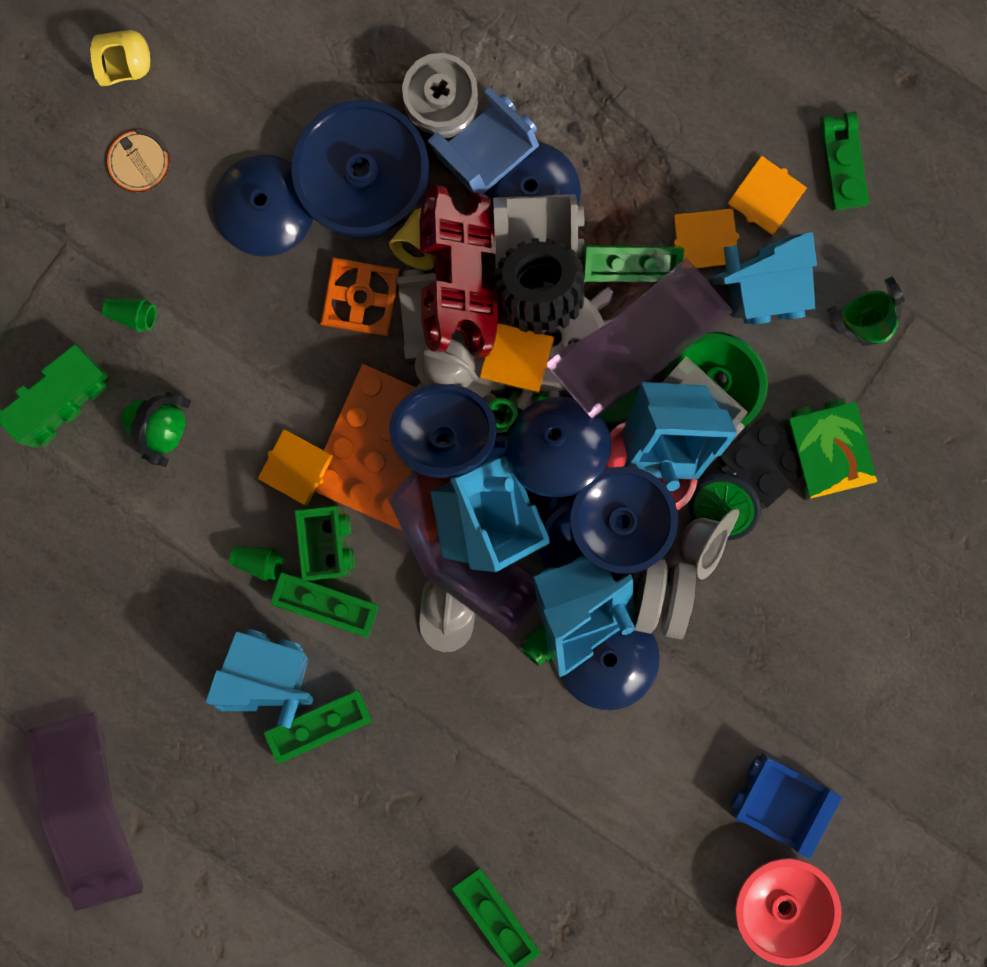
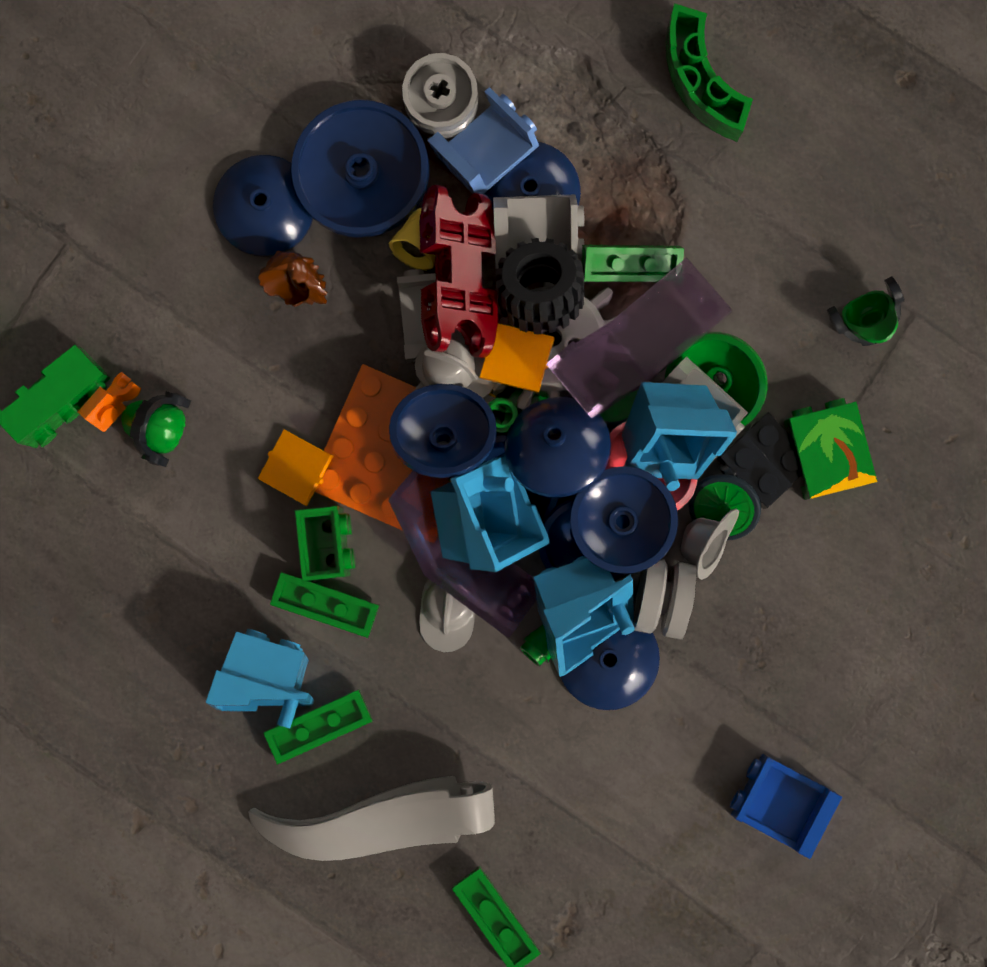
clear purple windscreen [28,712,143,911] -> none
light yellow helmet [90,30,150,87] -> none
green cone [102,298,157,333] -> none
tan sticker [106,129,170,193] -> none
green cone [229,546,283,582] -> none
orange piece [321,257,400,337] -> none
light orange piece [673,209,740,271] -> none
dark azure piece [710,232,817,325] -> none
light orange piece [727,156,807,236] -> none
coral dish [735,858,841,966] -> none
green plate [820,112,869,211] -> none
none -> orange plate [78,372,141,432]
none -> light grey animal [248,776,495,861]
none -> reddish brown hair [258,251,328,307]
none -> green brick [666,3,753,142]

